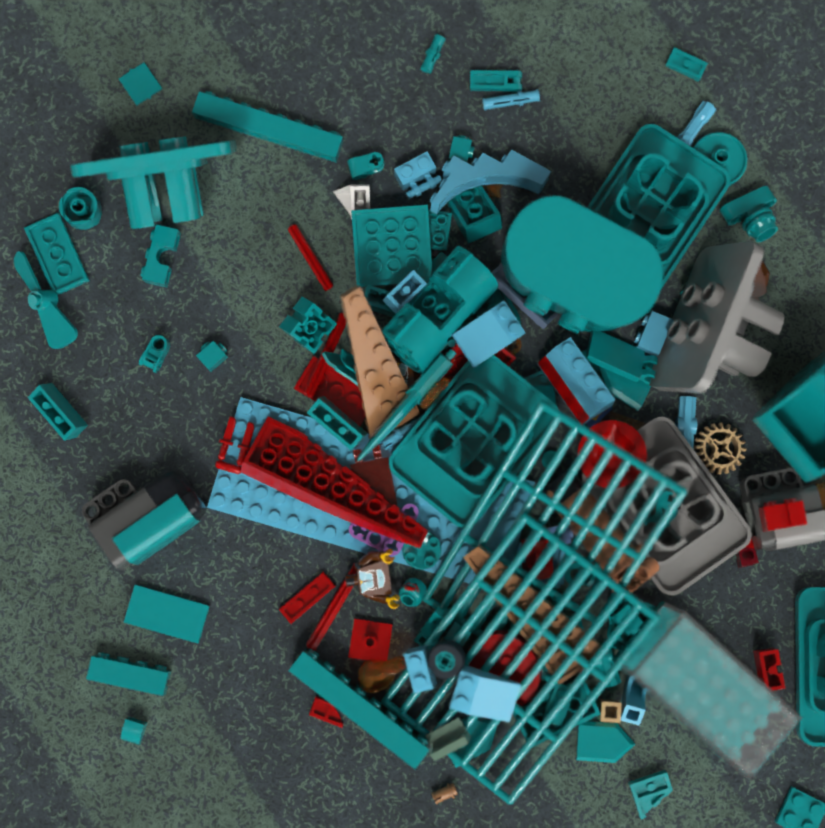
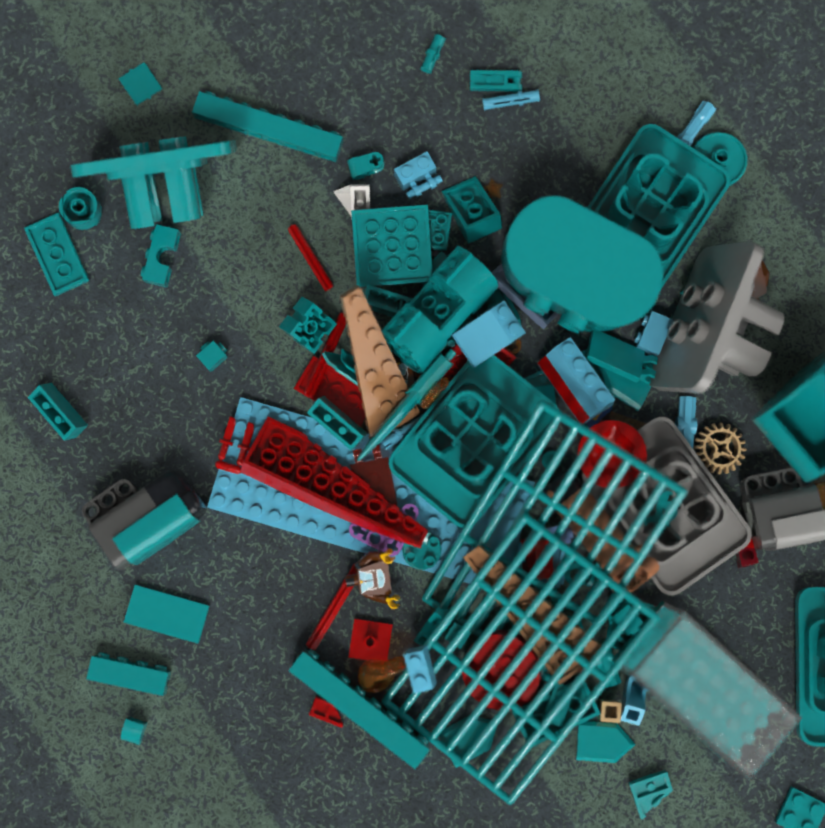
teal piece [14,251,78,349] -> none
teal piece [138,335,170,373] -> none
red tile [279,571,336,624] -> none
medium azure brick [383,270,427,314] -> none
teal head [399,578,427,607] -> none
sand green panel [425,717,471,761] -> none
black wheel [428,640,466,679] -> none
medium azure arch [430,149,551,214] -> none
medium nougat pin [431,783,458,804] -> none
teal brick [449,135,474,162] -> none
medium azure slope [450,664,521,722] -> none
teal plate [665,47,708,82] -> none
teal beam [720,186,778,242] -> none
red brick [753,648,786,692] -> none
red brick [758,498,808,532] -> none

